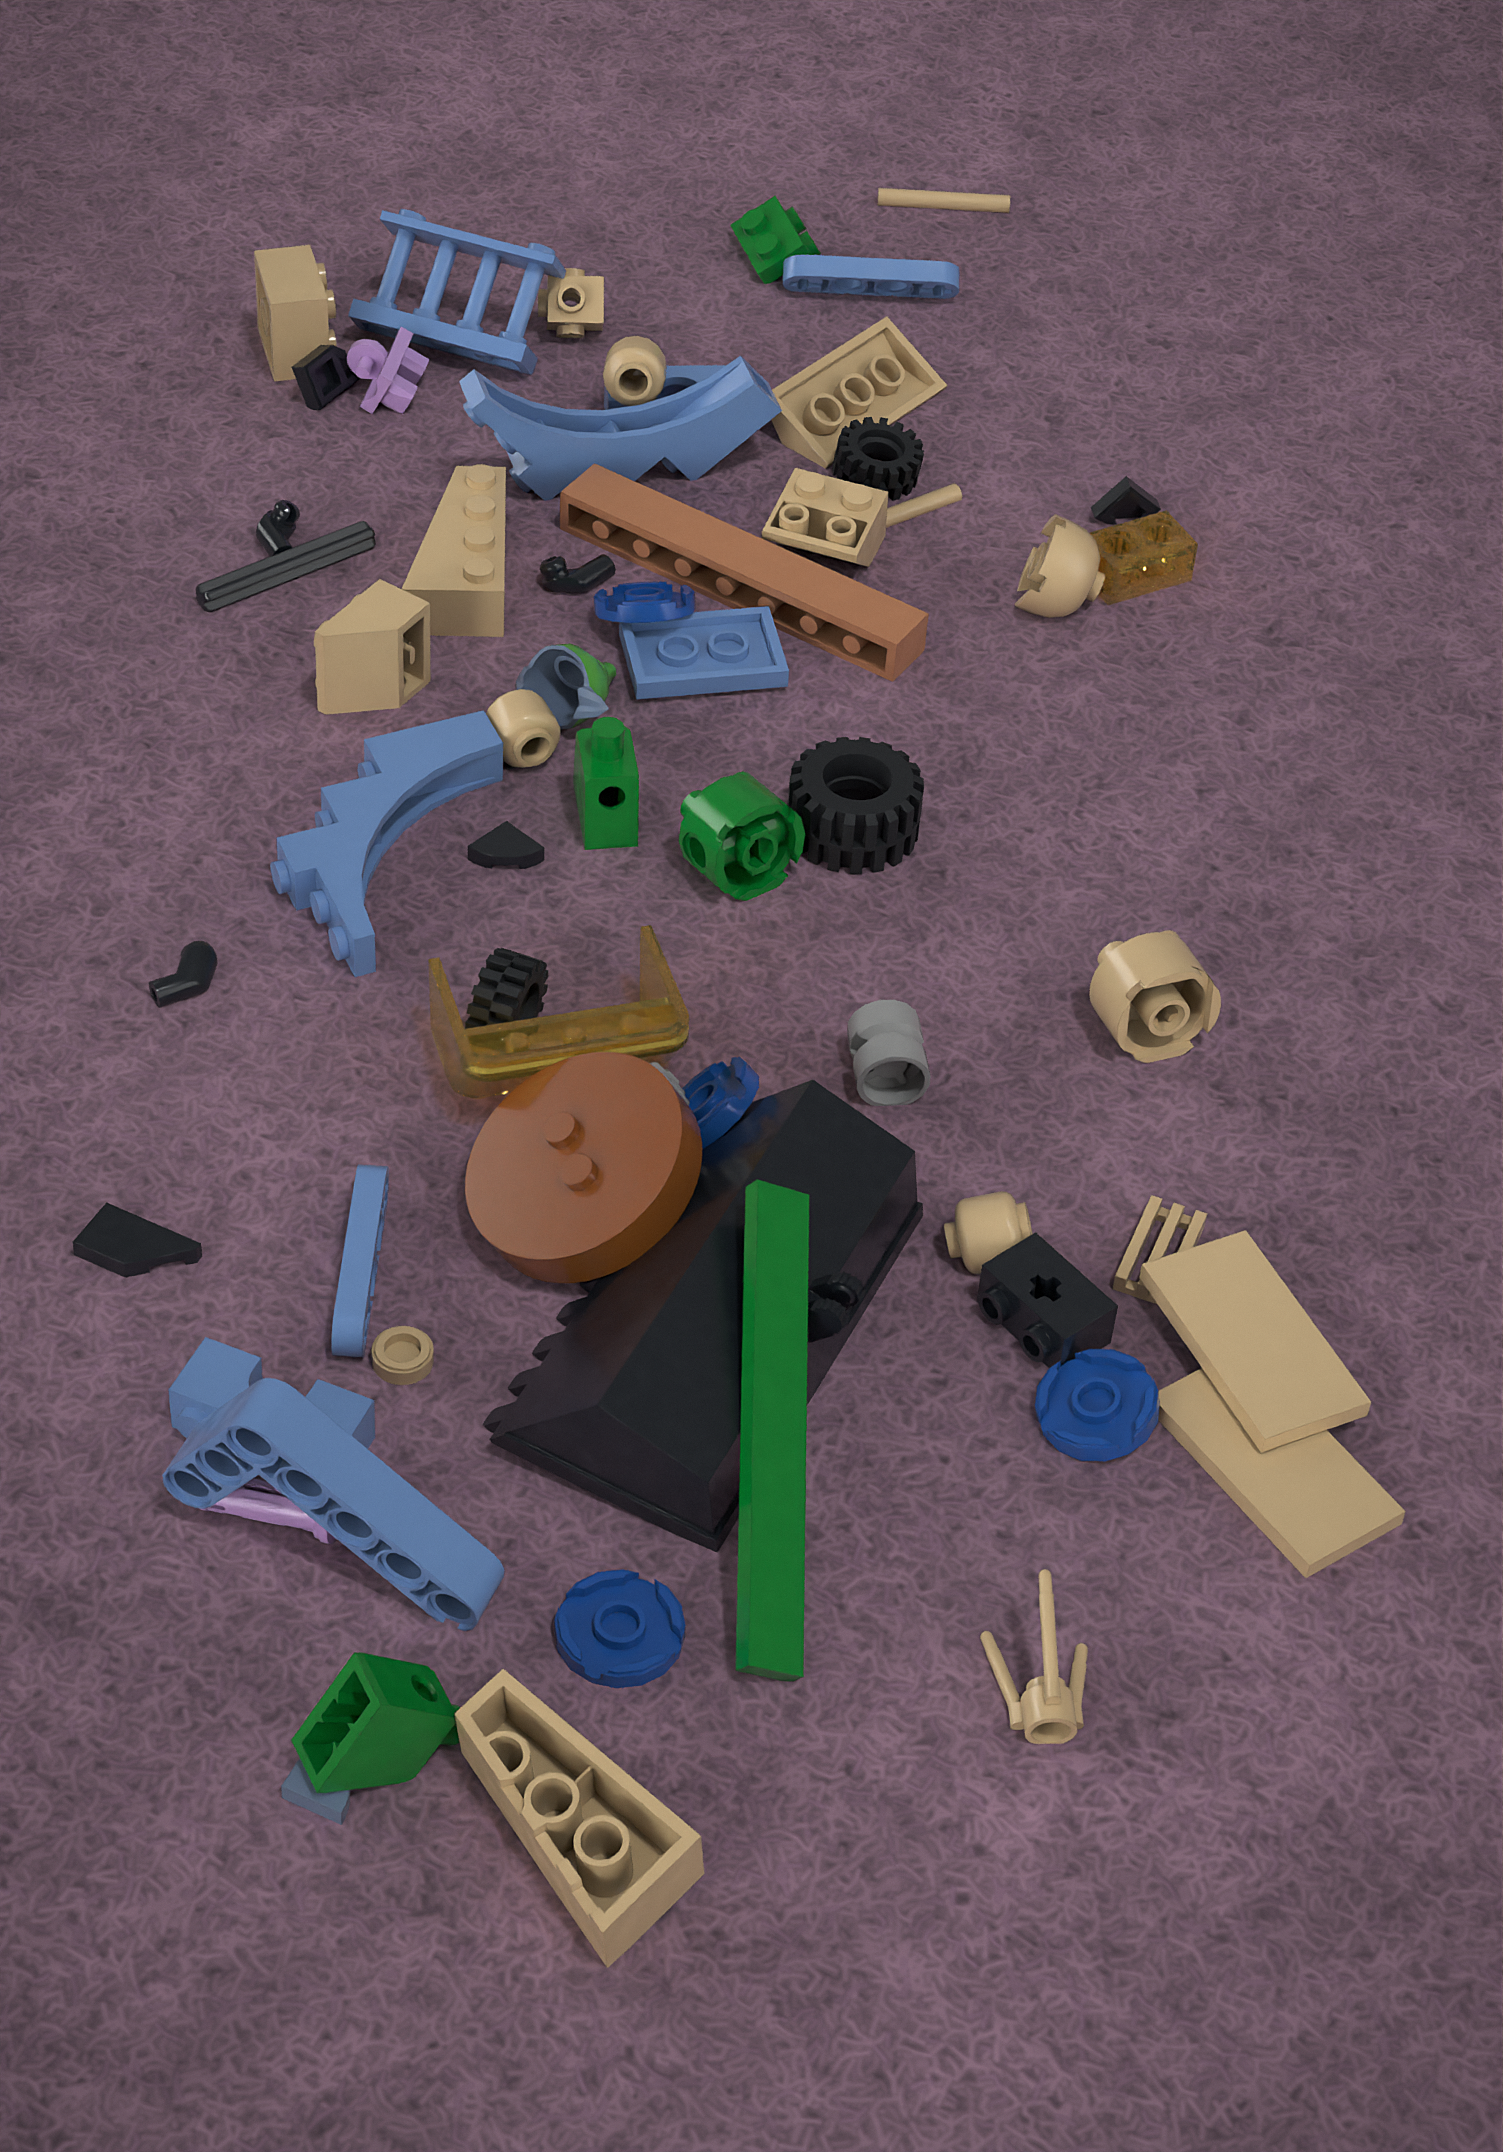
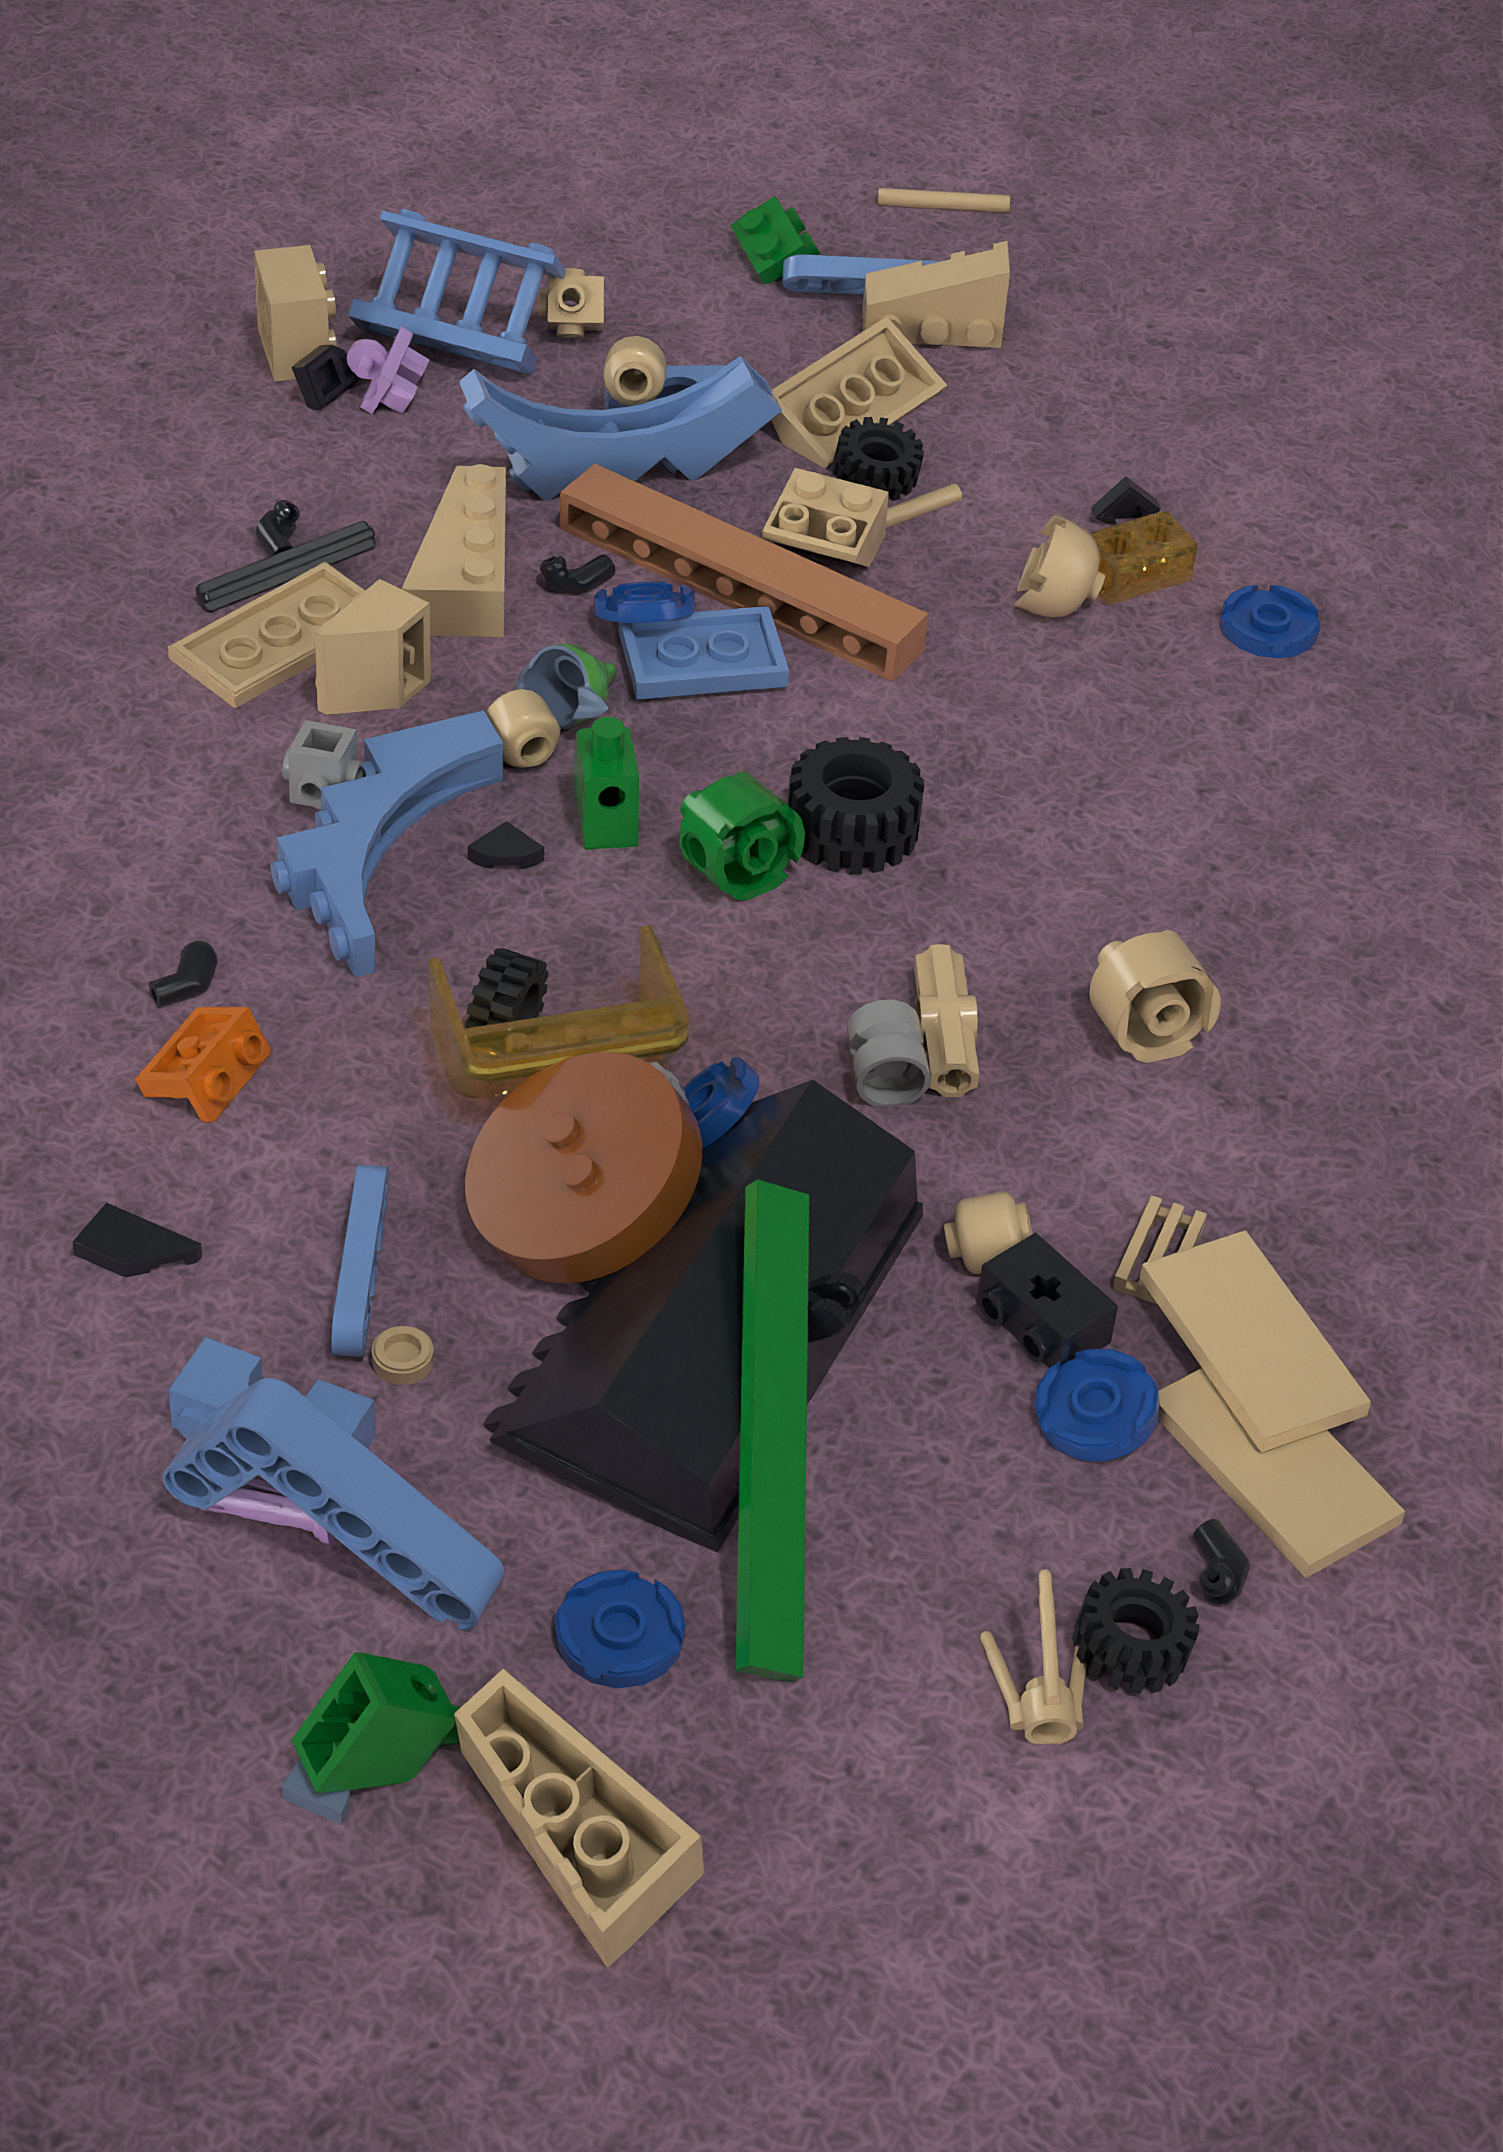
none -> orange bracket [135,1007,271,1122]
none -> tan tile [168,562,365,708]
none -> light grey brick [282,720,364,809]
none -> tan wedge [862,241,1010,348]
none -> tan piece [914,944,979,1097]
none -> black tyre [1072,1568,1200,1694]
none -> black arm [1193,1519,1250,1604]
none -> blue tile [1220,585,1320,658]

